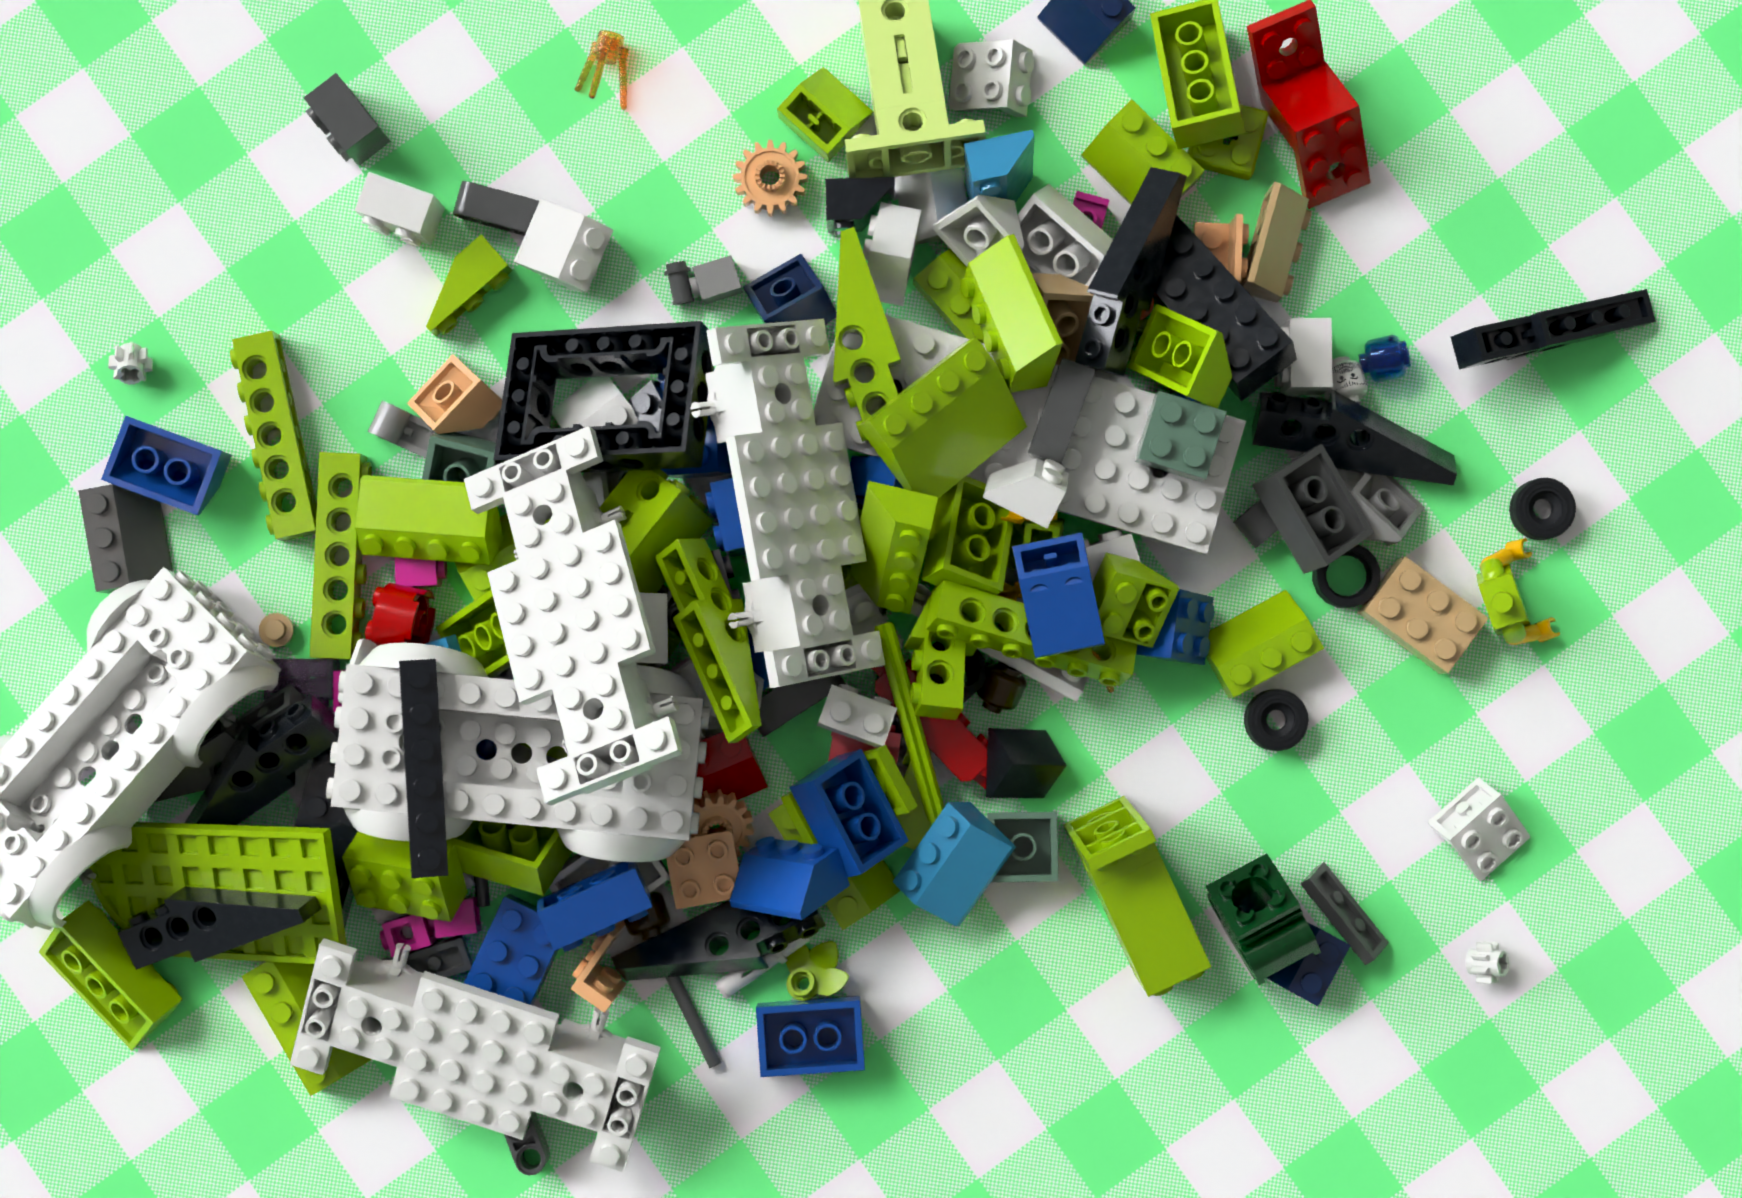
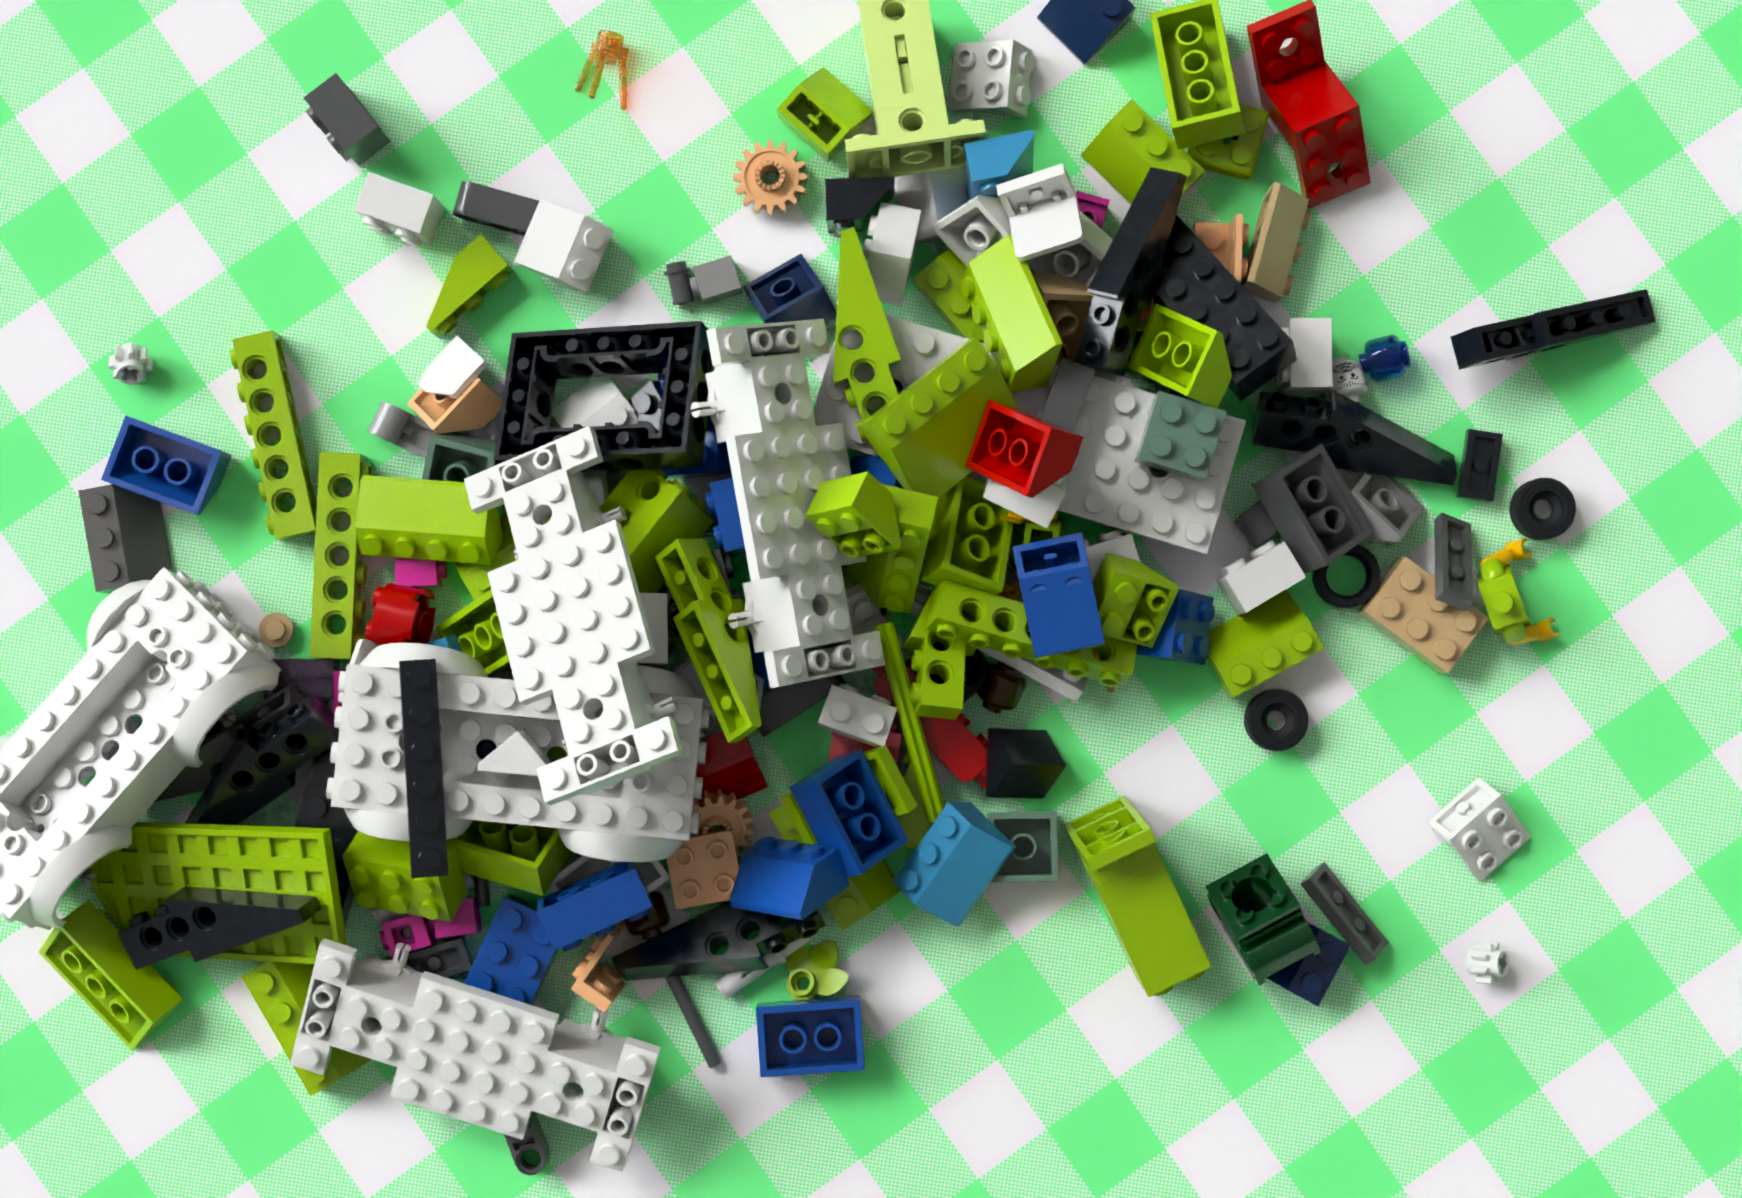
none -> white slope [417,335,489,399]
none -> white slope [477,729,552,776]
none -> lime slope [805,471,902,558]
none -> red slope [965,400,1084,498]
none -> white bracket [996,163,1084,261]
none -> white brick [1216,540,1306,615]
none -> dark grey plate [1434,513,1473,611]
none -> black plate [1456,429,1503,502]

